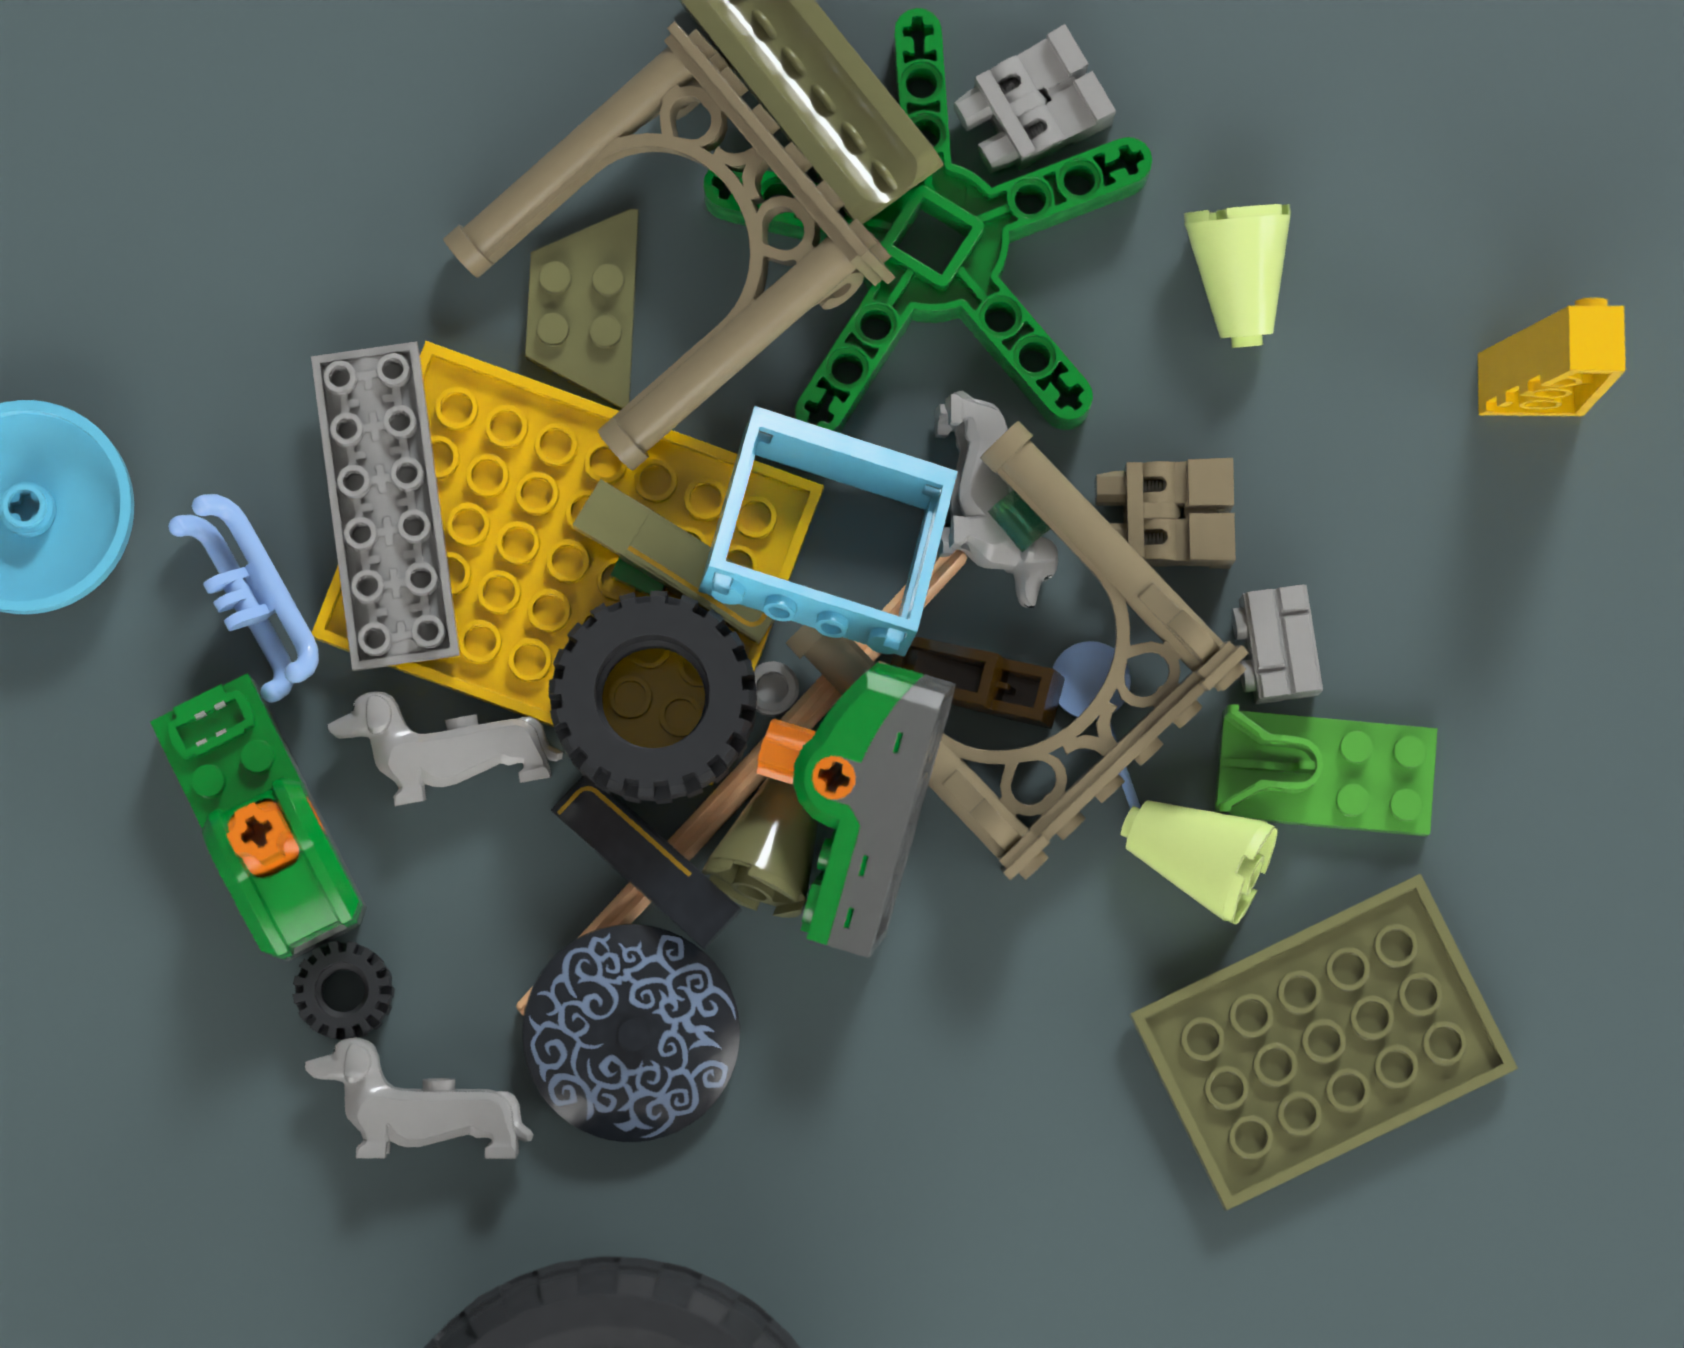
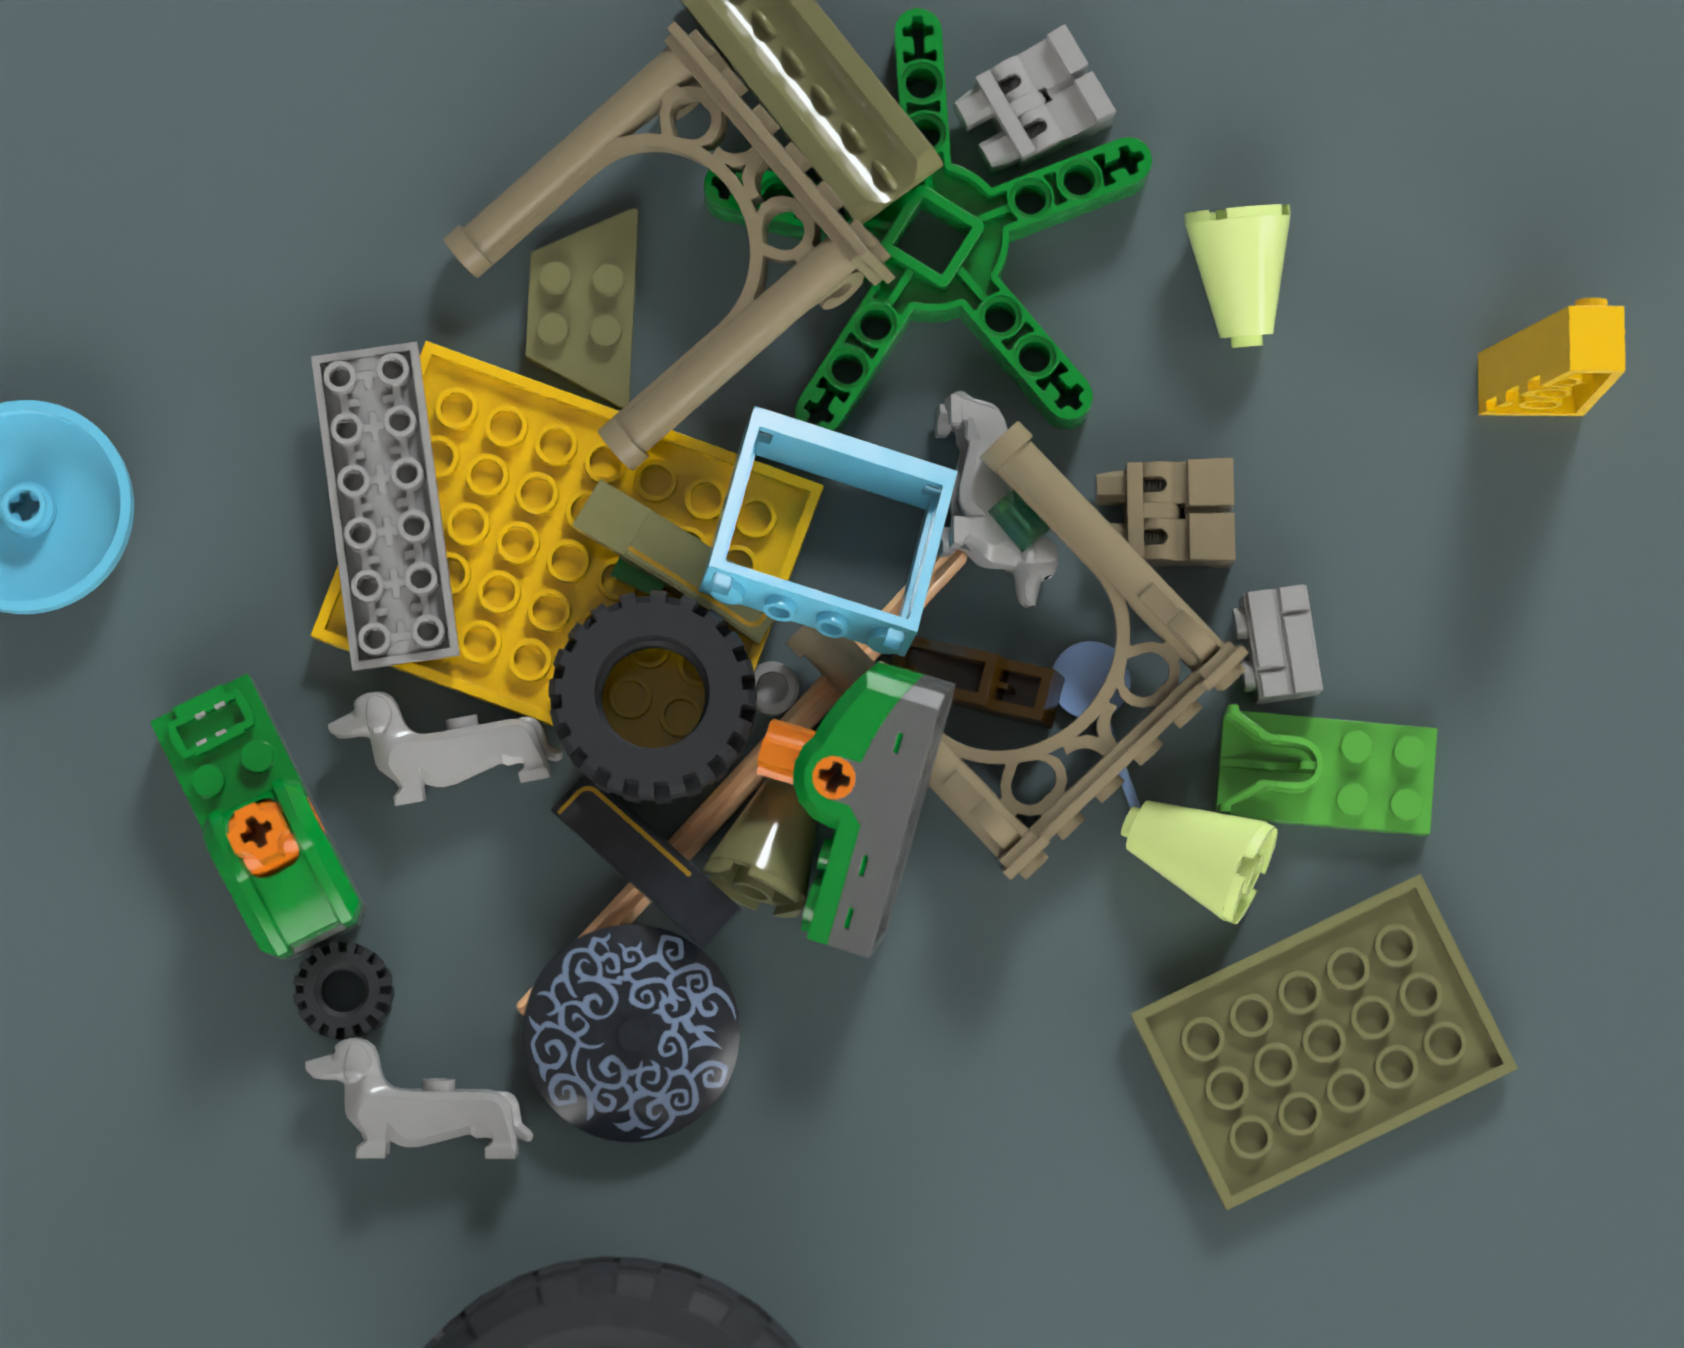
light blue piece [168,494,319,703] -> none

